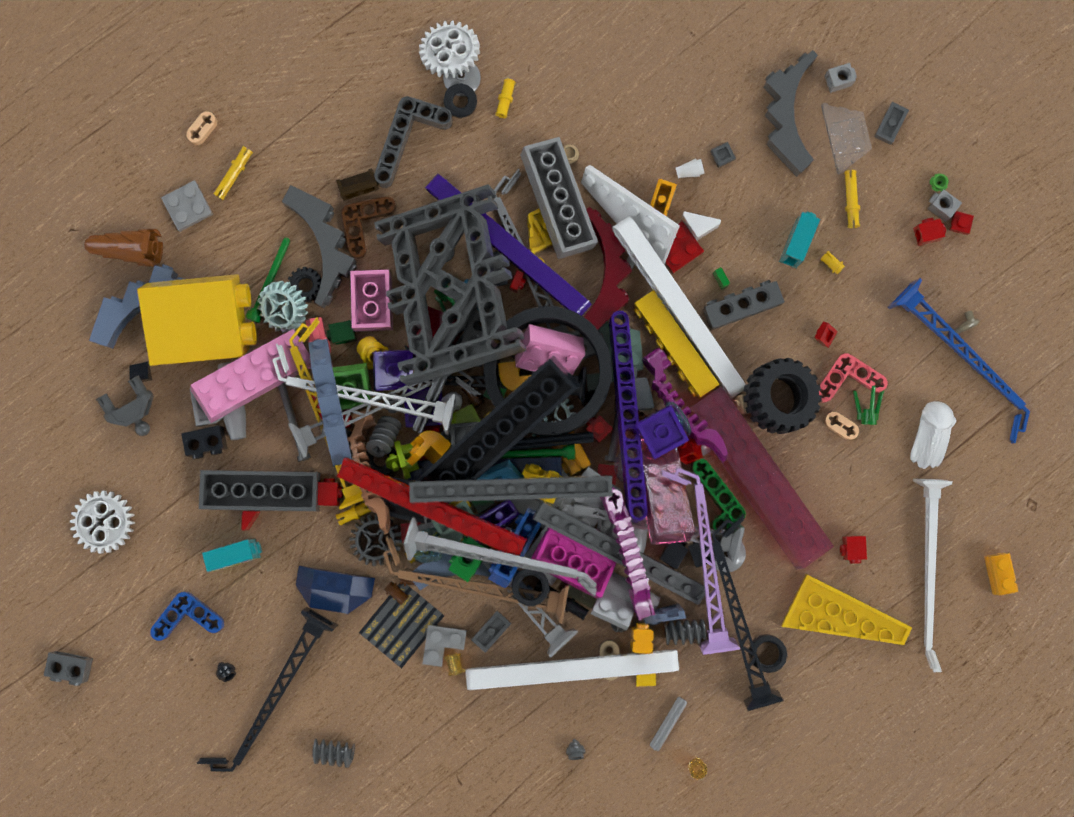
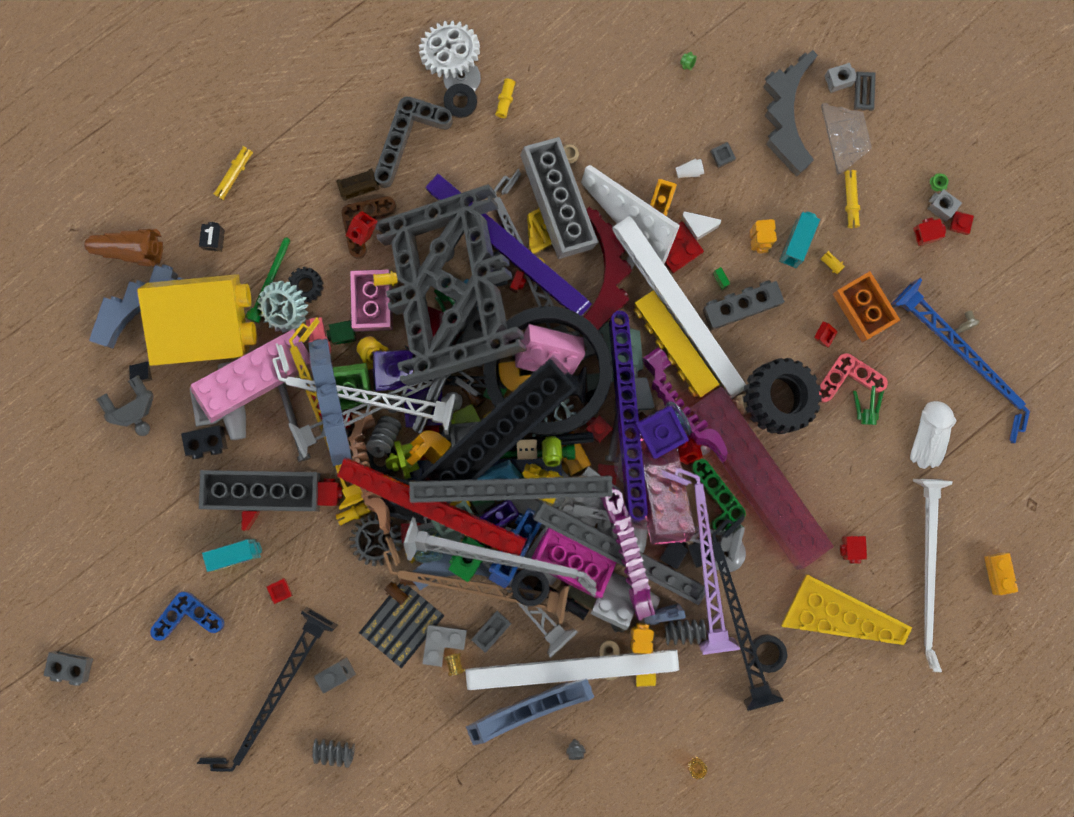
white gear [70,491,135,553] -> none
light grey plate [161,180,213,232] -> none
light nougat beam [187,111,217,145] -> none
black plate [216,662,236,682] -> none
dark grey arch [282,185,357,309] -> none
dark blue wedge [296,566,375,614] -> none
light grey axle [650,697,687,751] -> none
light nougat beam [824,412,859,440] -> none
dark grey plate [874,102,909,145] -> none
none -> black brick [199,222,225,252]
none -> red plate [266,578,293,604]
none -> dark grey torso [314,657,356,694]
none -> red brick [345,211,378,246]
none -> yellow pin [373,271,398,286]
none -> sand blue arch [466,679,594,745]
none -> tan tile [517,439,538,459]
none -> lime brick [542,436,562,467]
none -> bright green plate [680,52,697,70]
none -> light orange brick [750,219,777,254]
none -> orange brick [833,271,900,343]
none -> dark grey tile [854,72,876,111]

